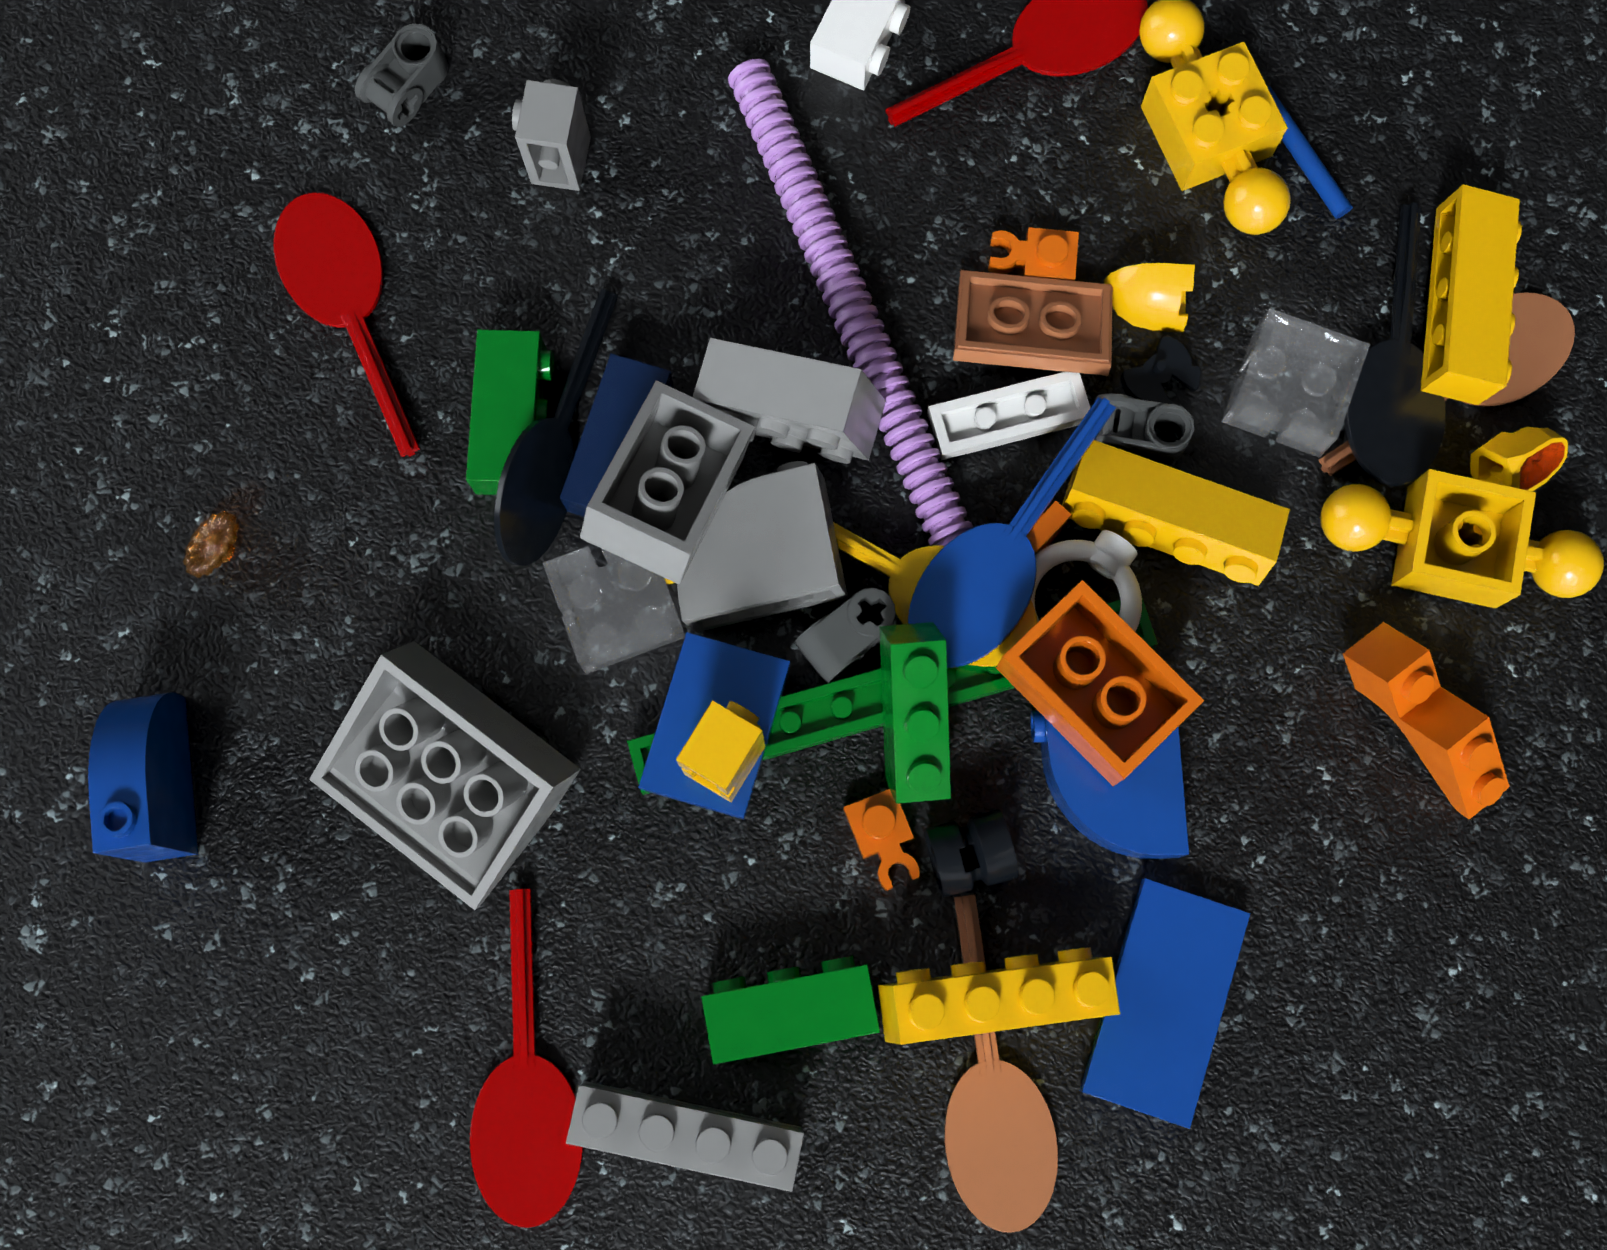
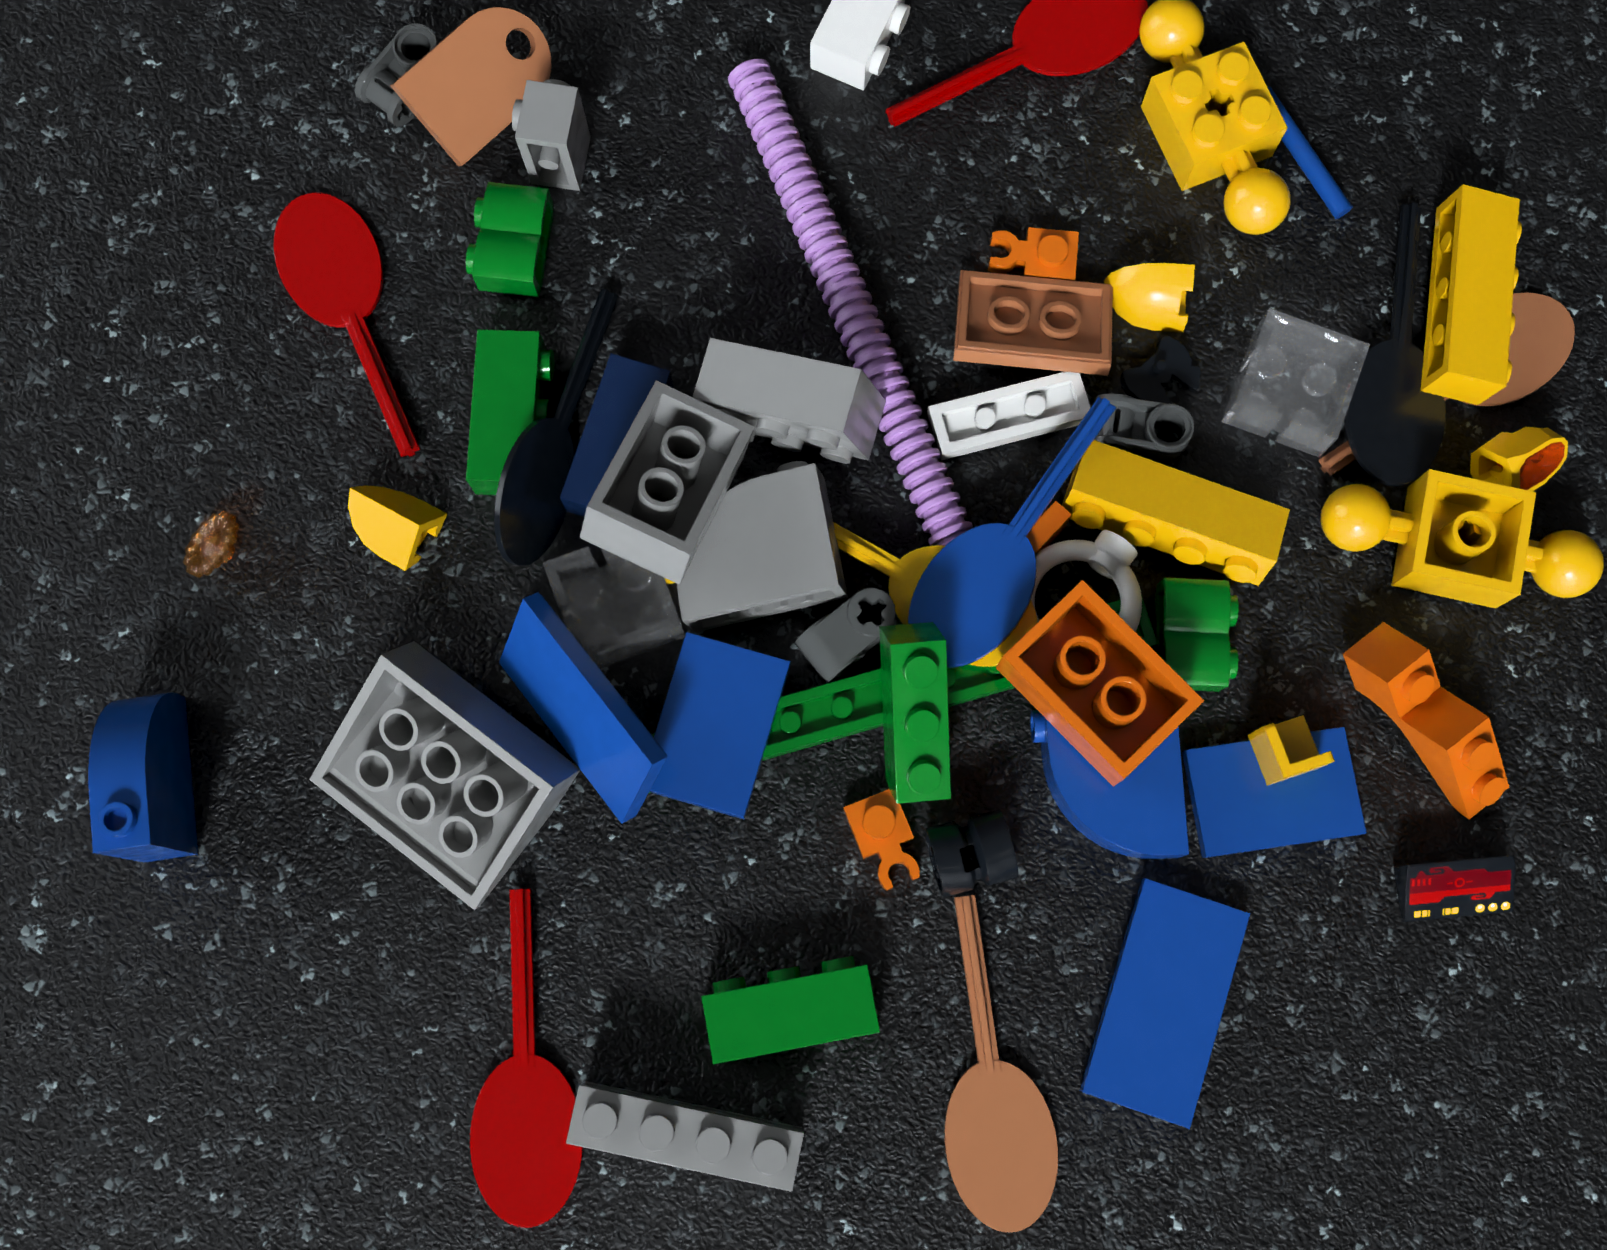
yellow brick [676,700,766,803] -> none
yellow brick [878,947,1120,1045] -> none
none -> yellow brick [348,485,447,571]
none -> nougat tile [390,7,551,167]
none -> green brick [466,182,554,297]
none -> blue tile [499,592,667,824]
none -> green brick [1155,578,1239,692]
none -> blue tile [1182,727,1367,858]
none -> yellow panel [1248,715,1335,786]
none -> slope [1394,855,1516,922]

